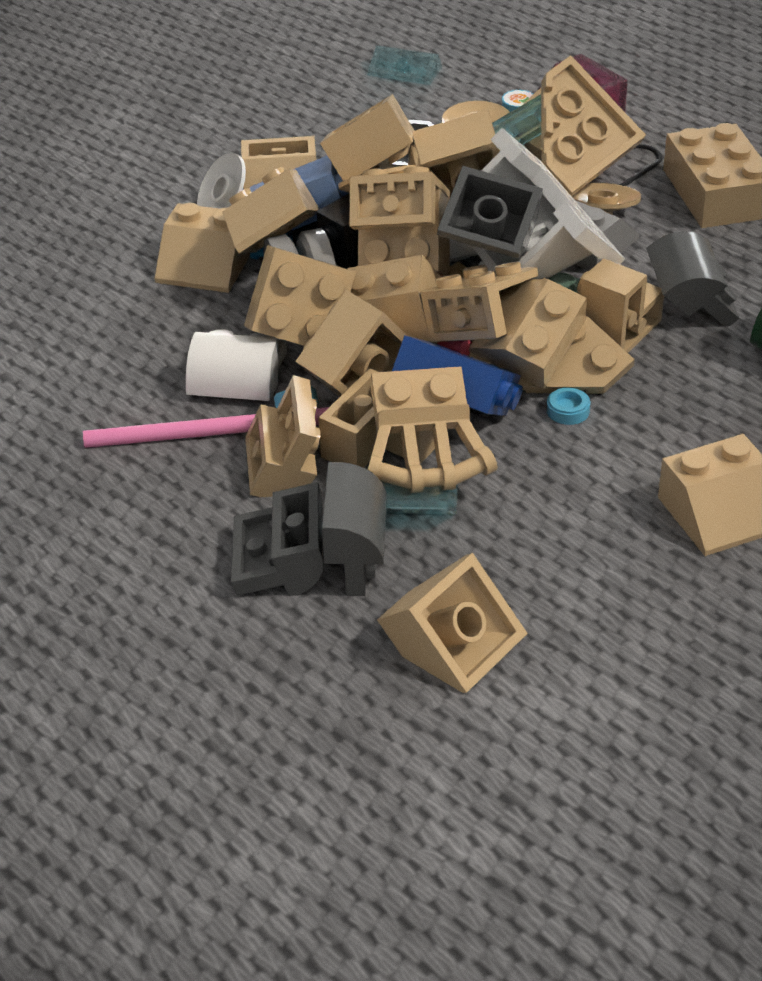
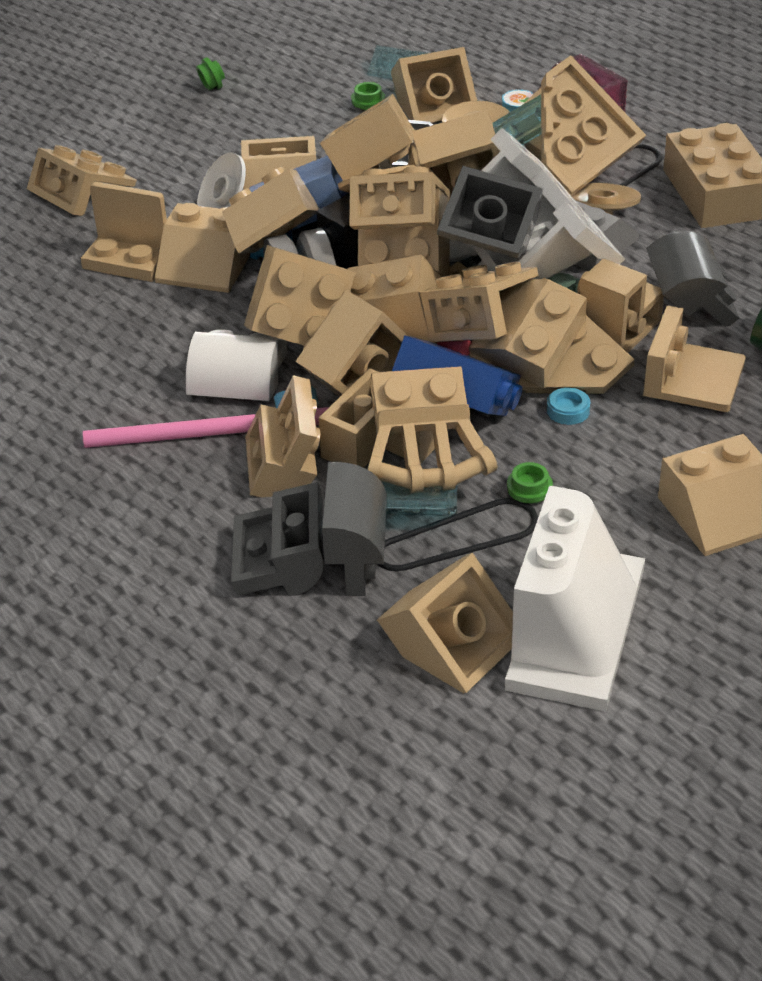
none -> tan bracket [27,145,137,216]
none -> tan bracket [81,182,167,282]
none -> bright green plate [196,57,225,90]
none -> bright green plate [351,82,385,110]
none -> black piece [378,498,538,572]
none -> tan slope [391,47,477,123]
none -> white windscreen [505,485,645,712]
none -> bright green plate [507,462,553,503]
none -> tan bracket [643,306,746,412]

